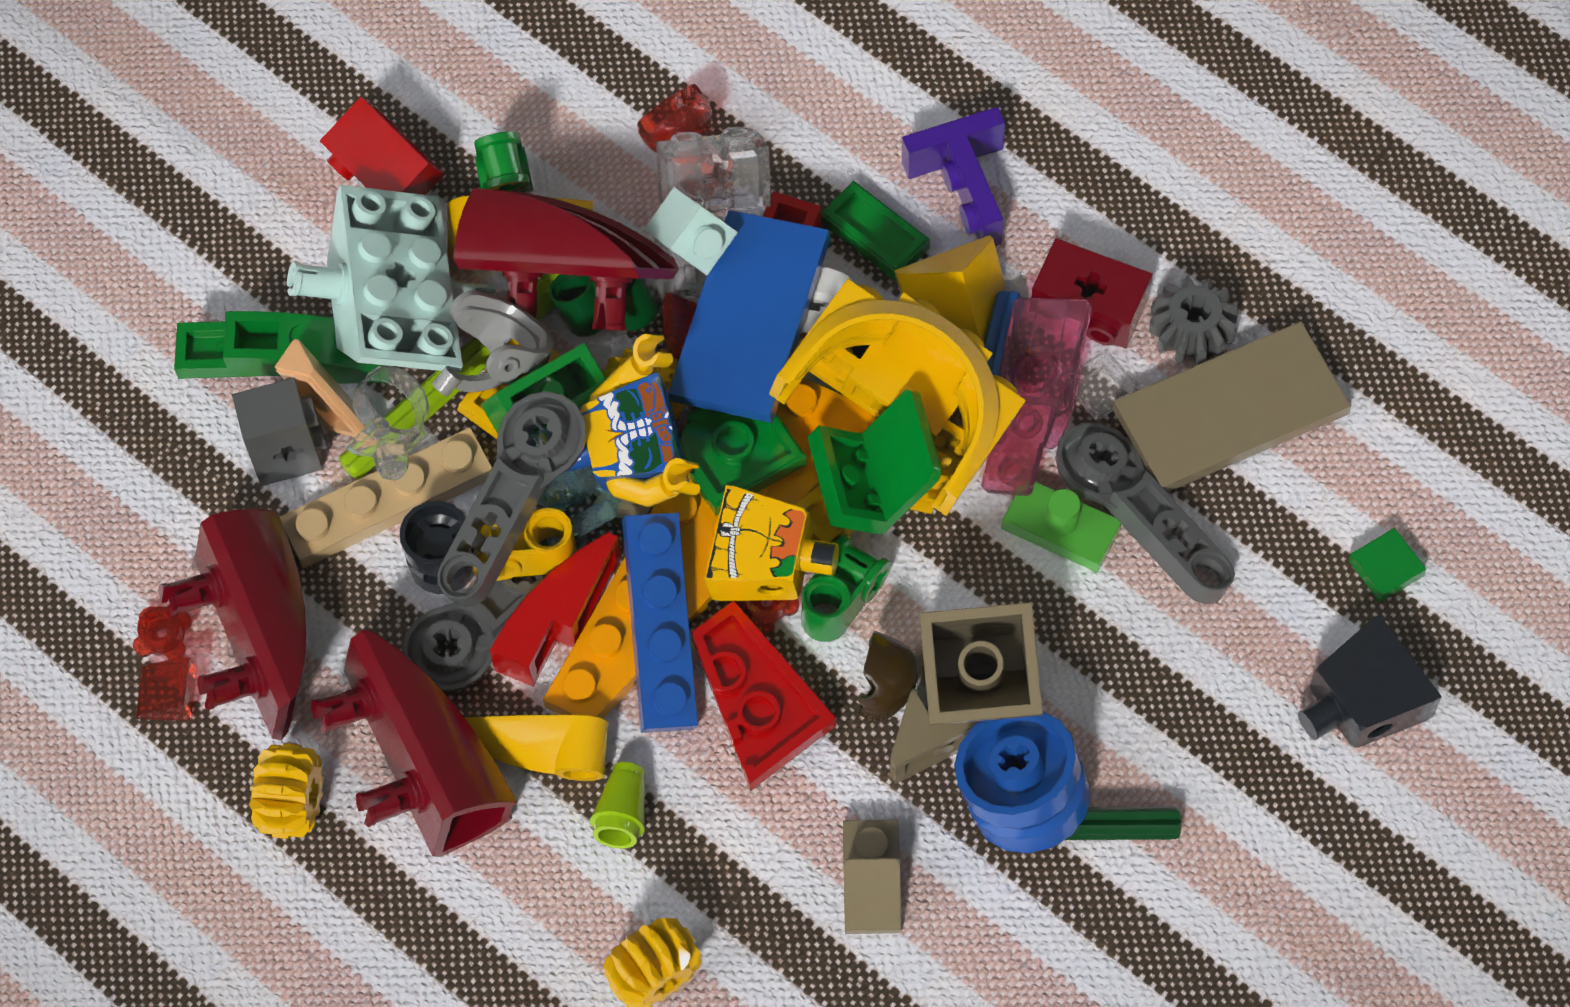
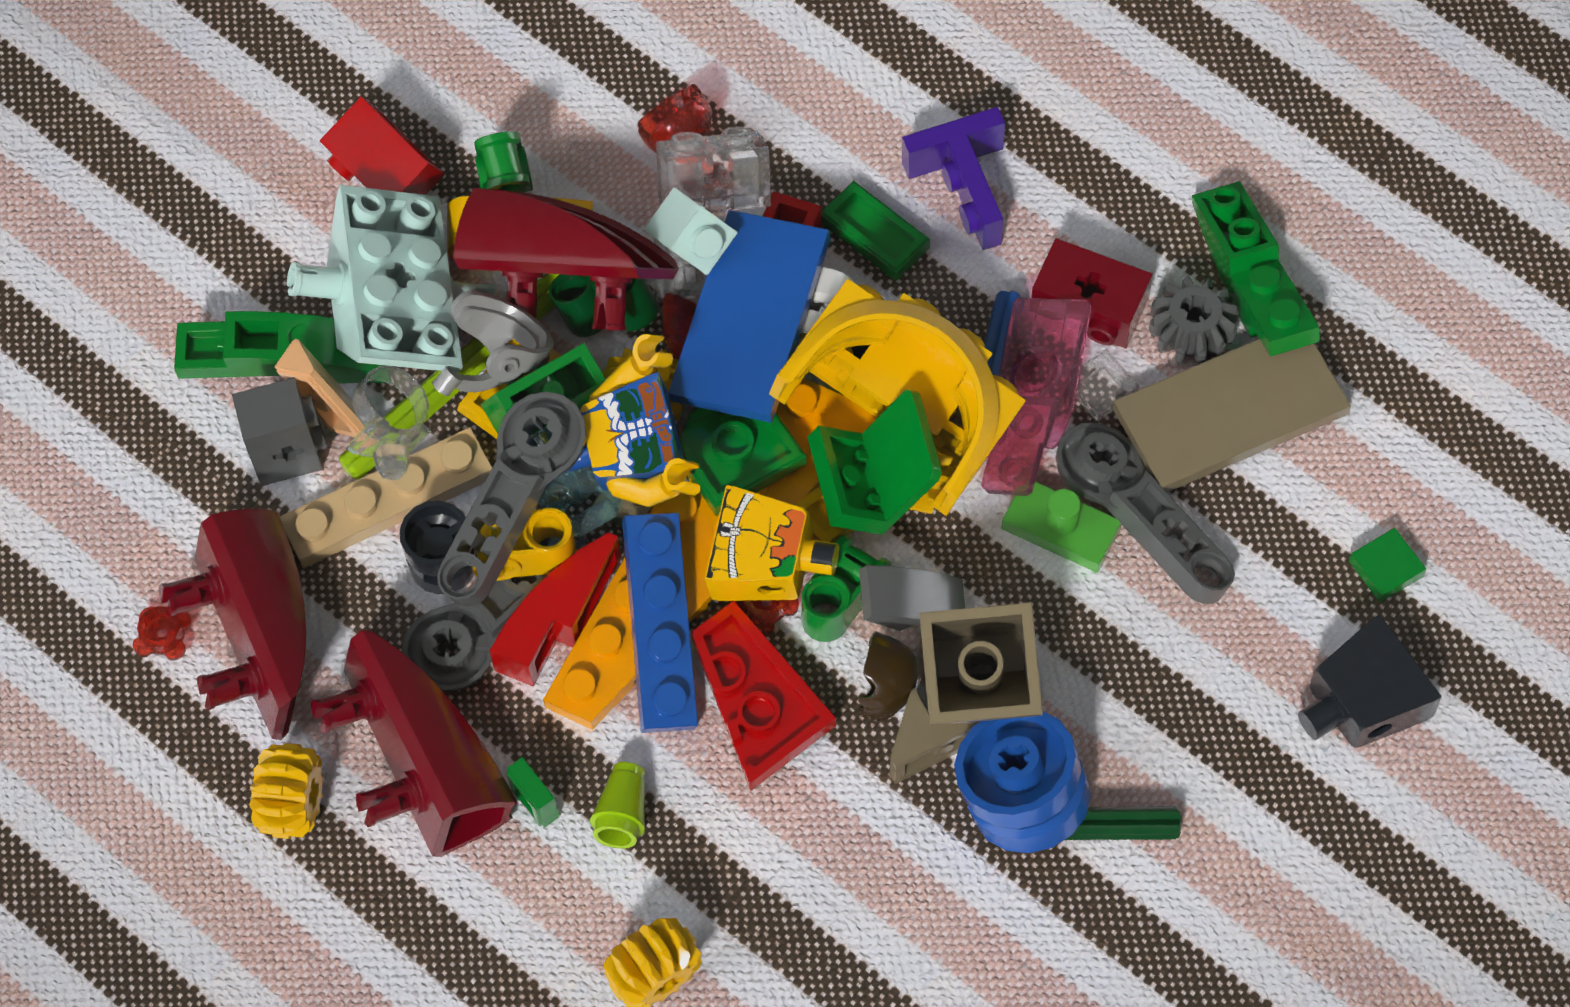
clear red slope [136,657,197,721] -> none
yellow piece [465,715,608,781] -> none
dark tan slope [843,819,901,934] -> none
yellow slope [894,235,1005,343] -> none
none -> green tile [506,757,560,828]
none -> dark grey slope [859,565,965,631]
none -> green slope [1192,181,1320,357]

